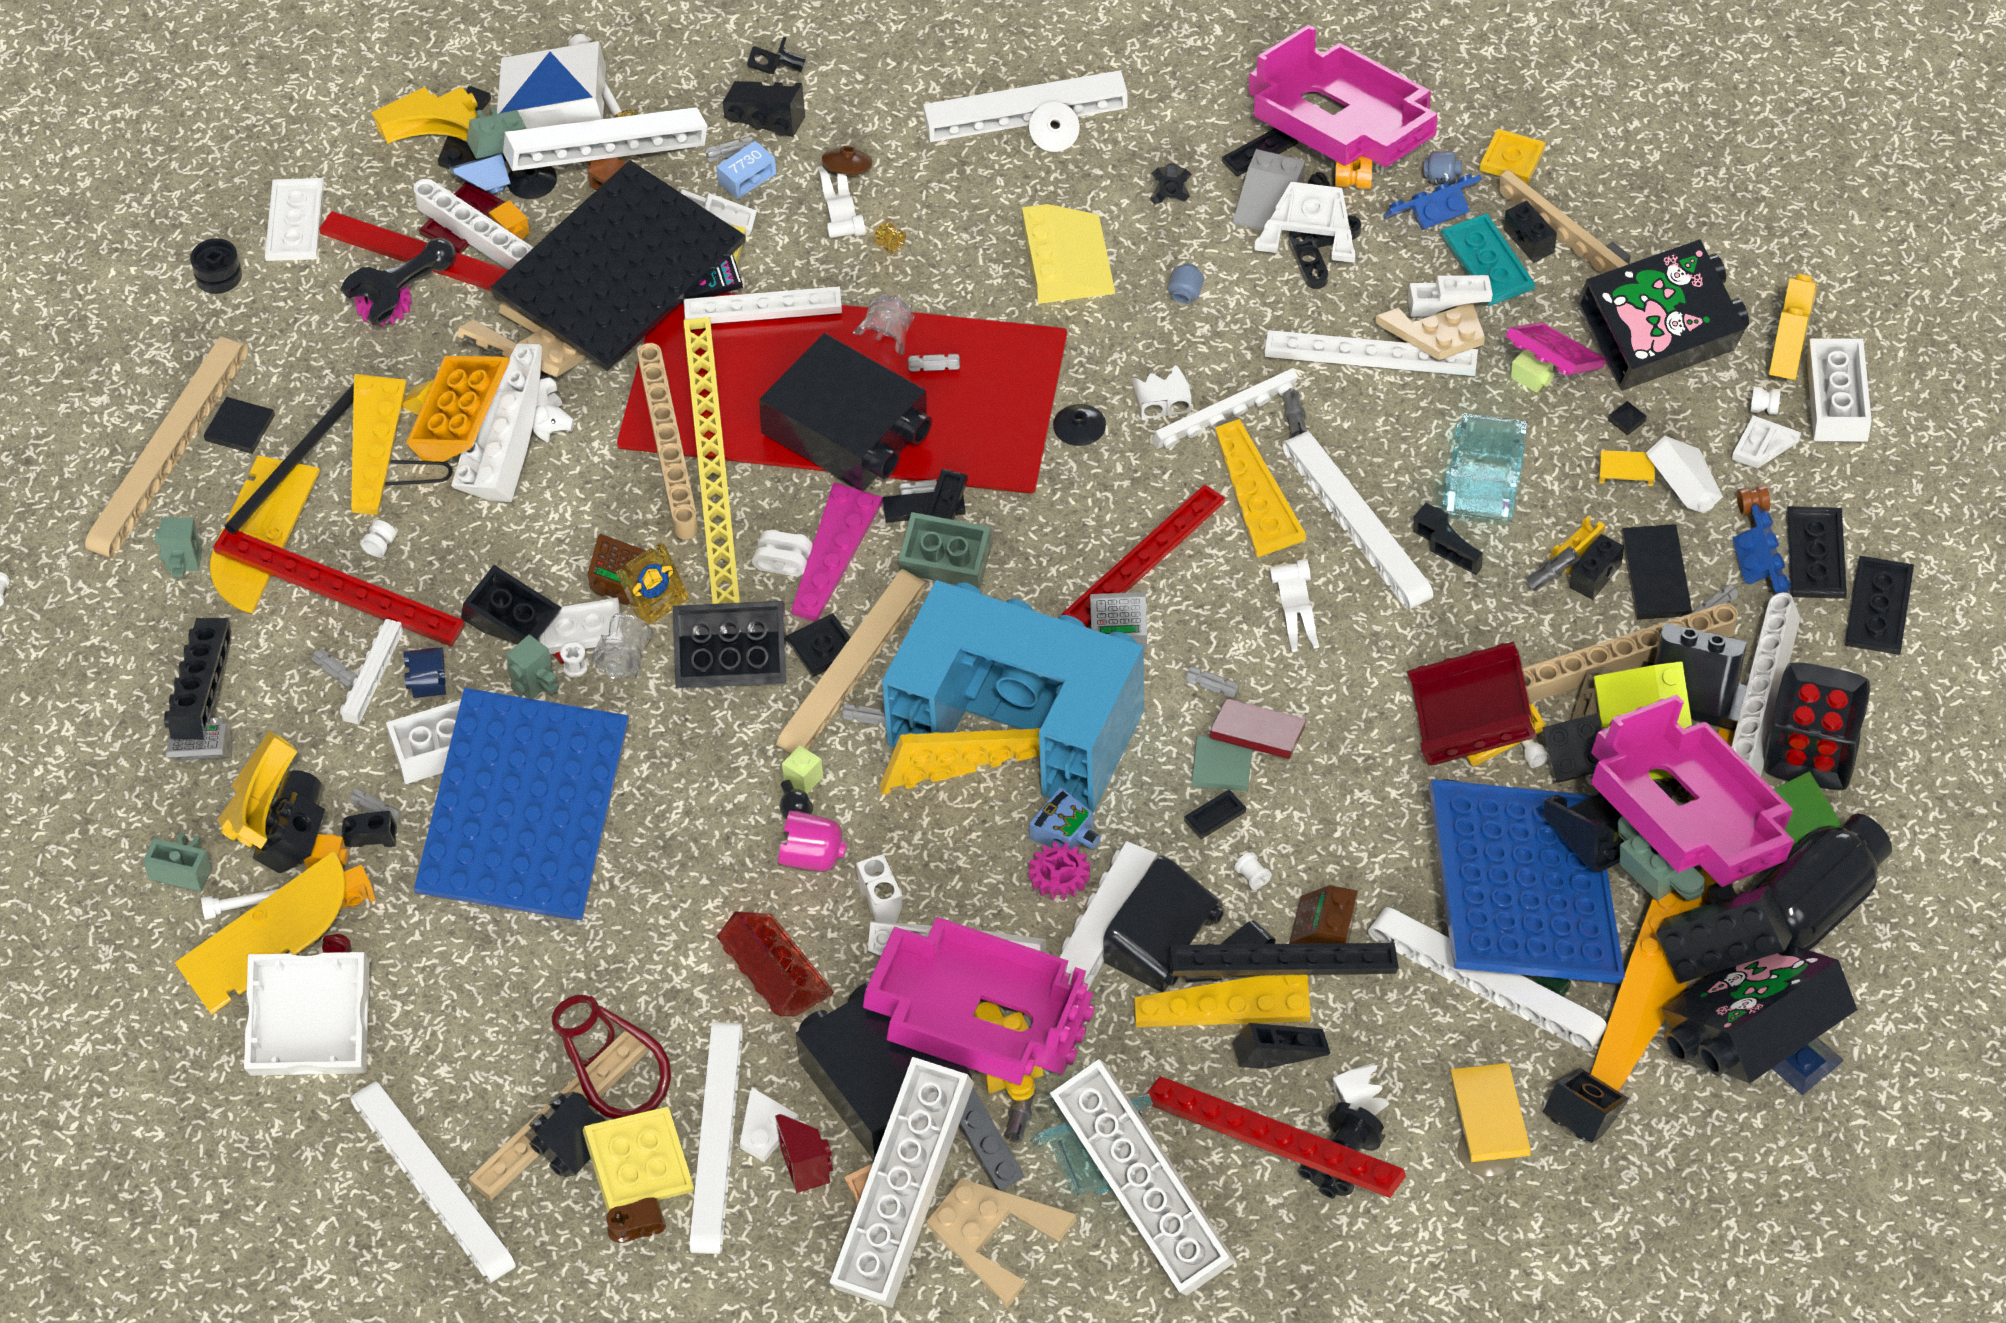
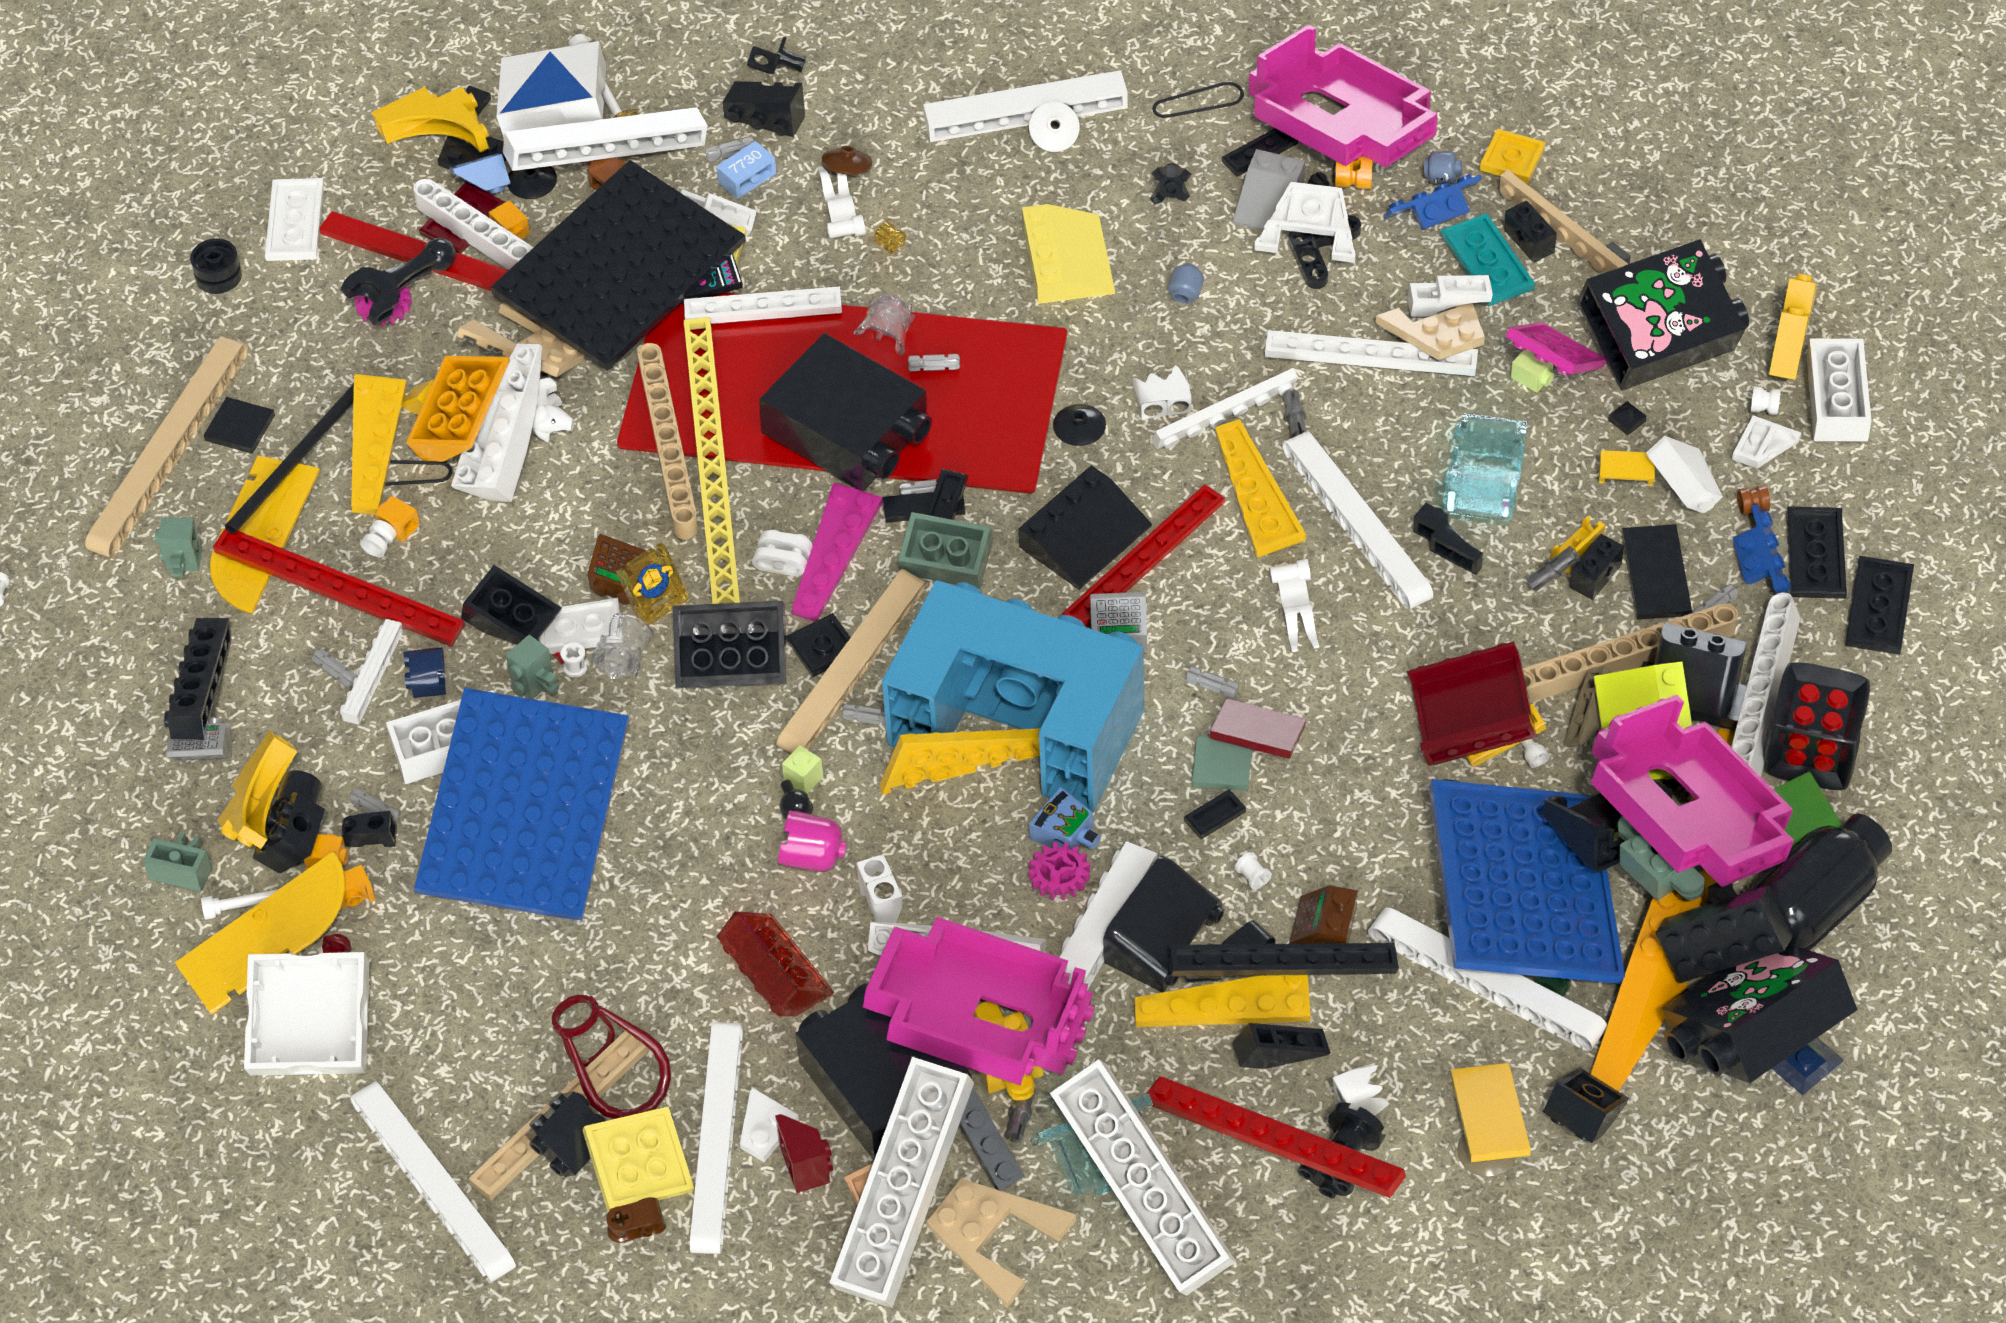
sand green brick [467,107,527,159] -> none
black brick [1543,713,1603,783] -> none
none -> light orange brick [375,496,420,542]
none -> black slope [1018,465,1152,590]
none -> black piece [1152,82,1244,118]

